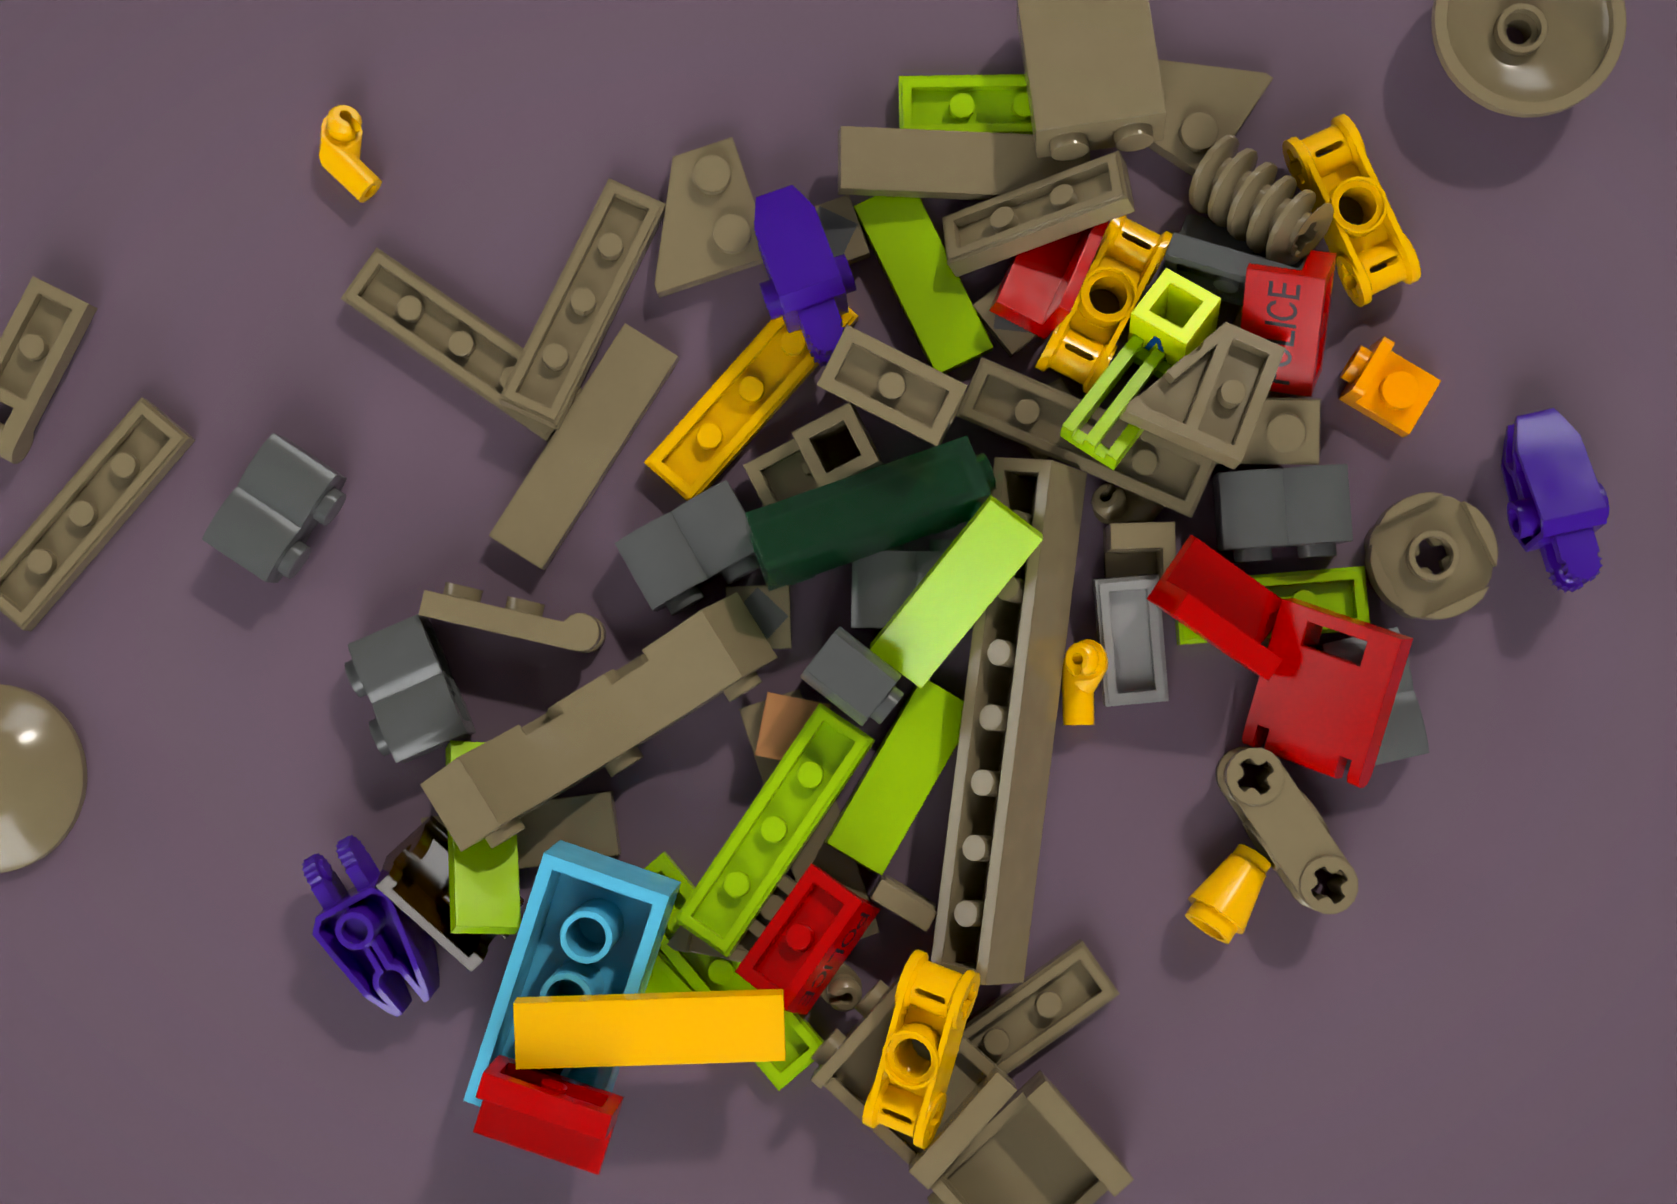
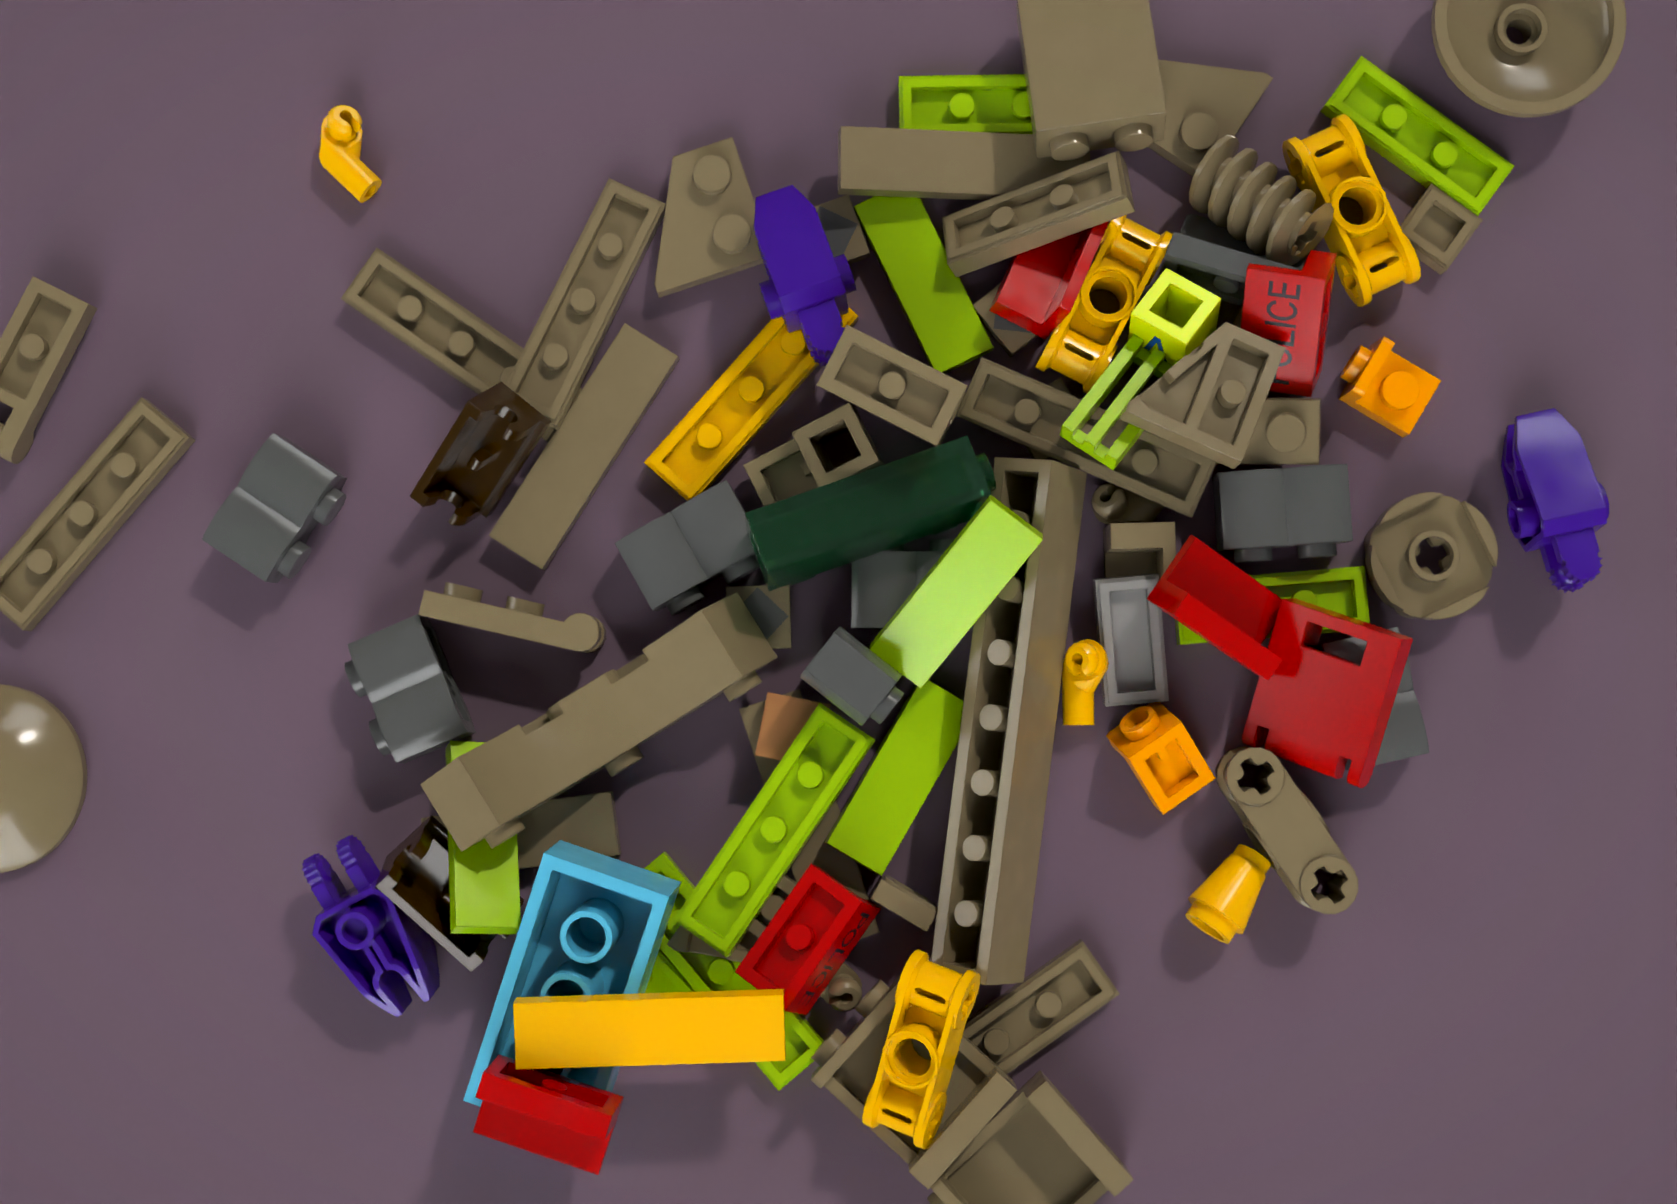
none -> dark brown hinge [410,382,551,526]
none -> light orange bracket [1106,702,1216,815]
none -> lime tile [1320,56,1514,216]
none -> dark tan tile [1400,184,1483,275]

